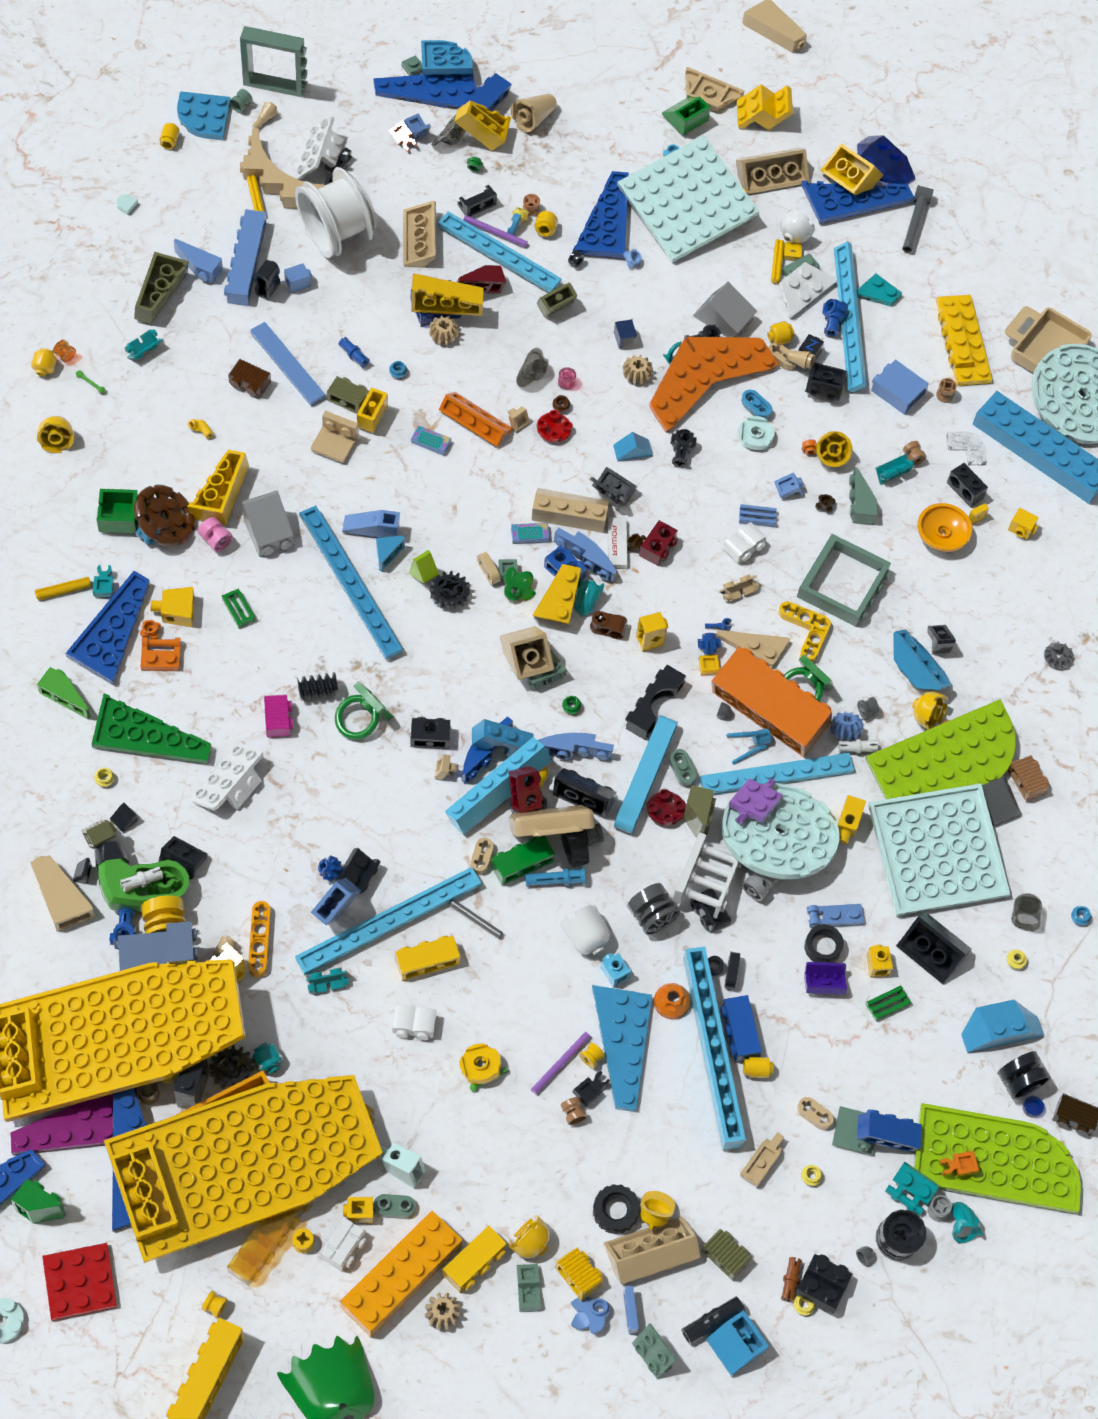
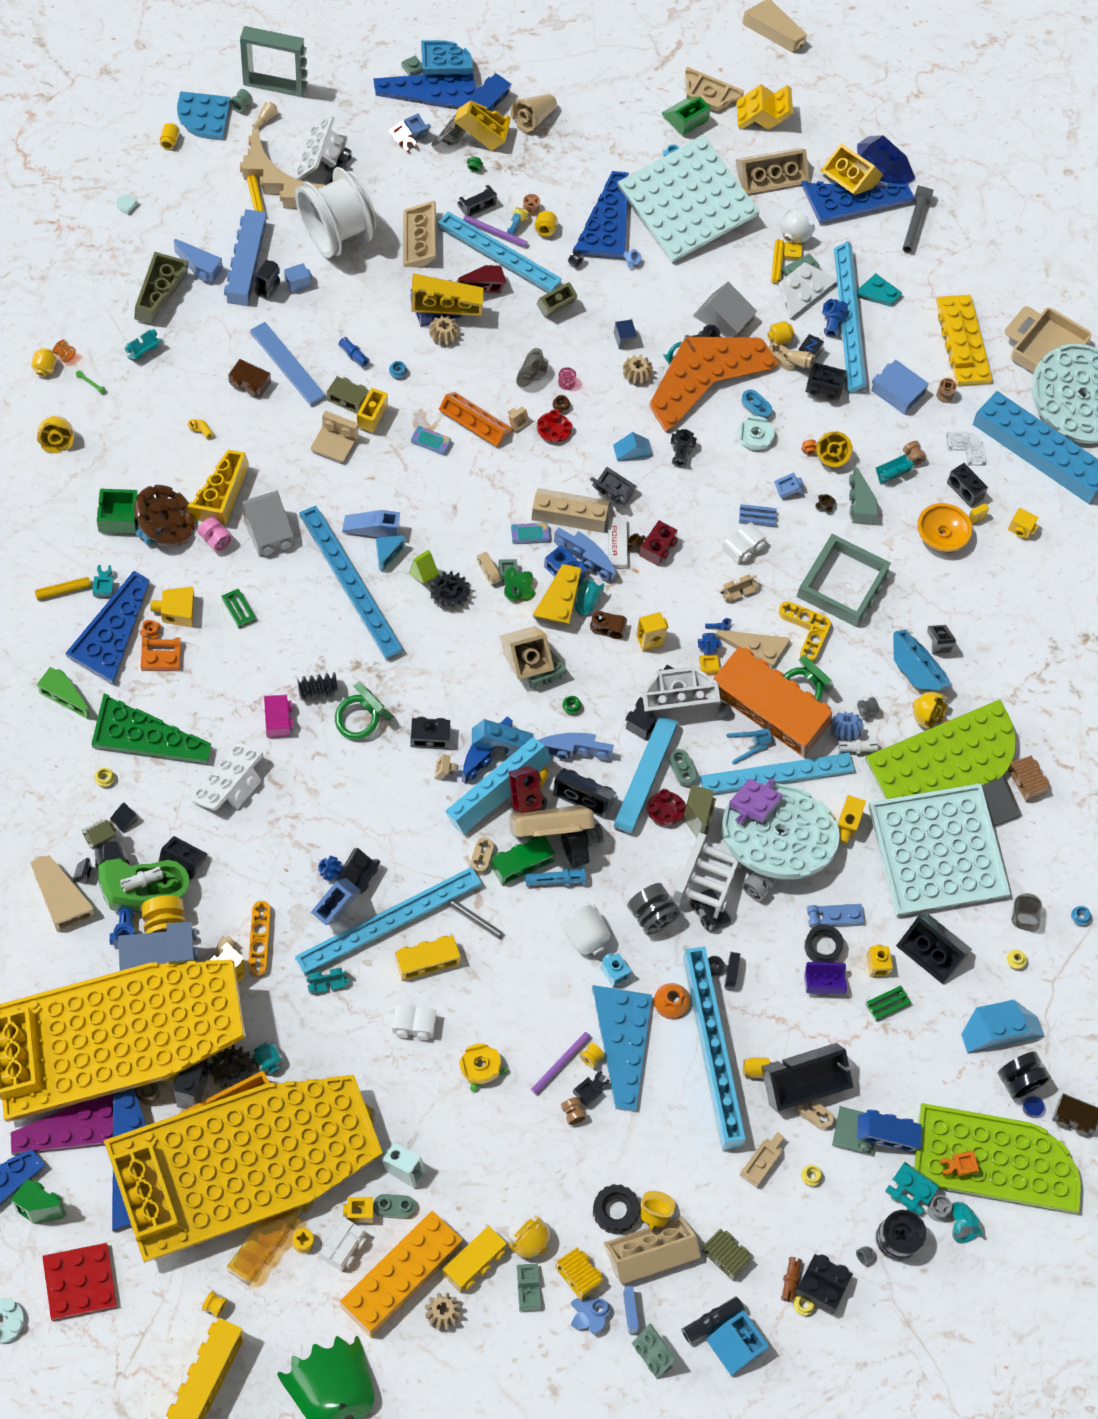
blue brick [720,995,762,1063] -> none
flat silver gear [1044,641,1074,669] -> none
none -> white wedge [642,666,720,711]
none -> black piece [761,1043,854,1111]

